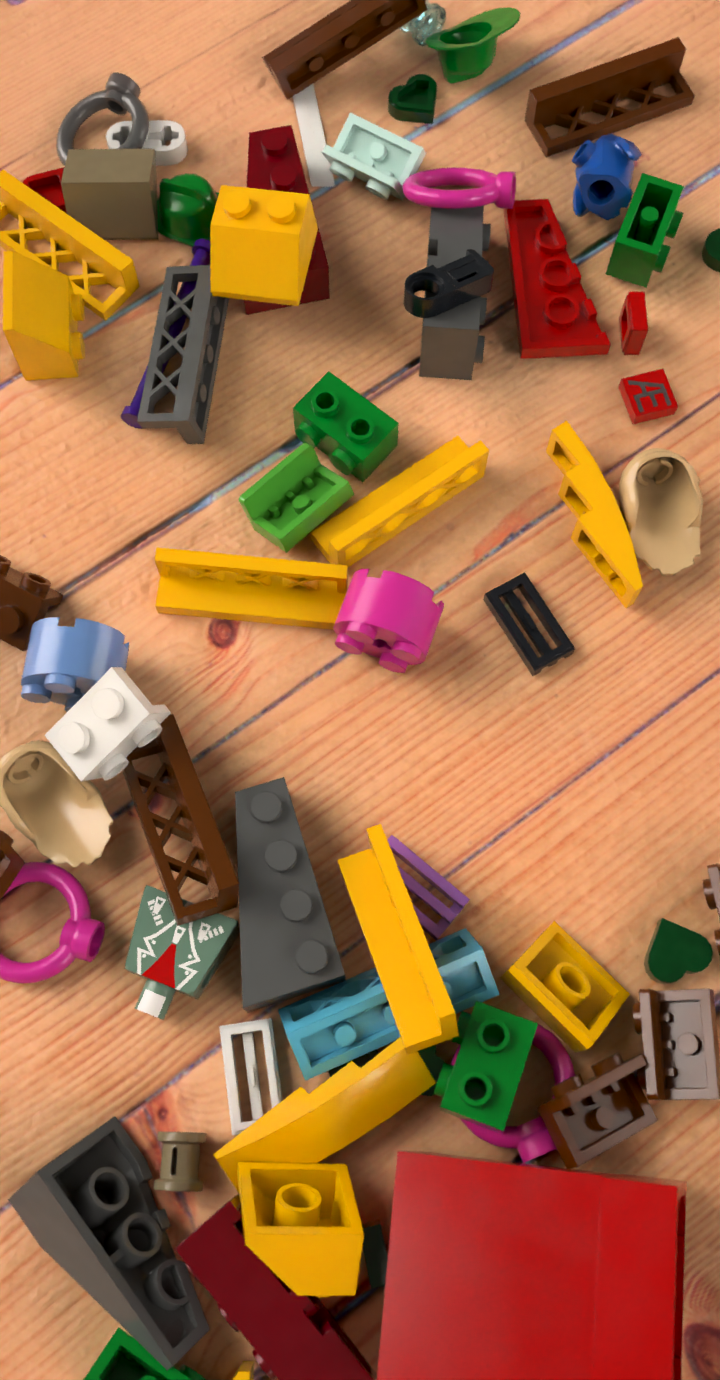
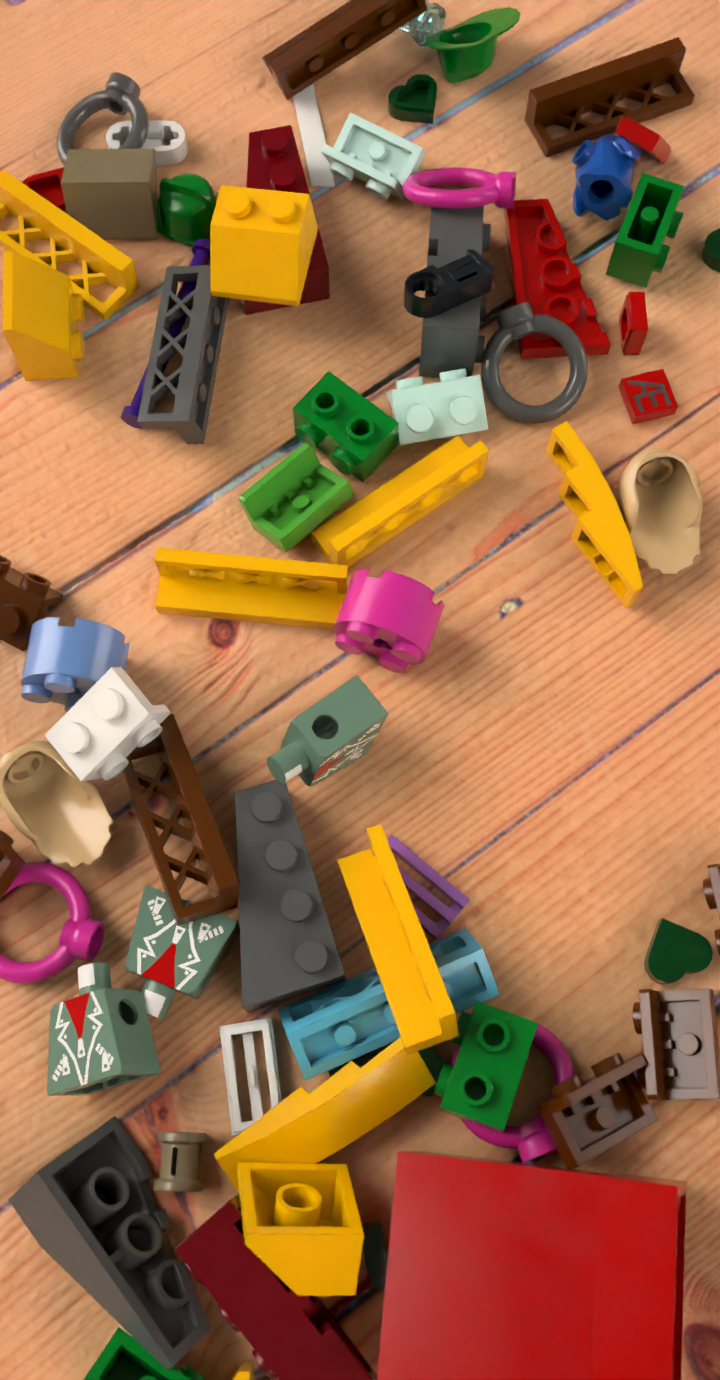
black tile [483,572,575,676] -> none
yellow slope [500,921,630,1053] -> none
none -> sand green torso [47,963,160,1096]
none -> sand green torso [267,675,389,787]
none -> light aqua bracket [386,368,488,446]
none -> dark grey piece [481,302,588,424]
none -> red tile [615,116,672,164]

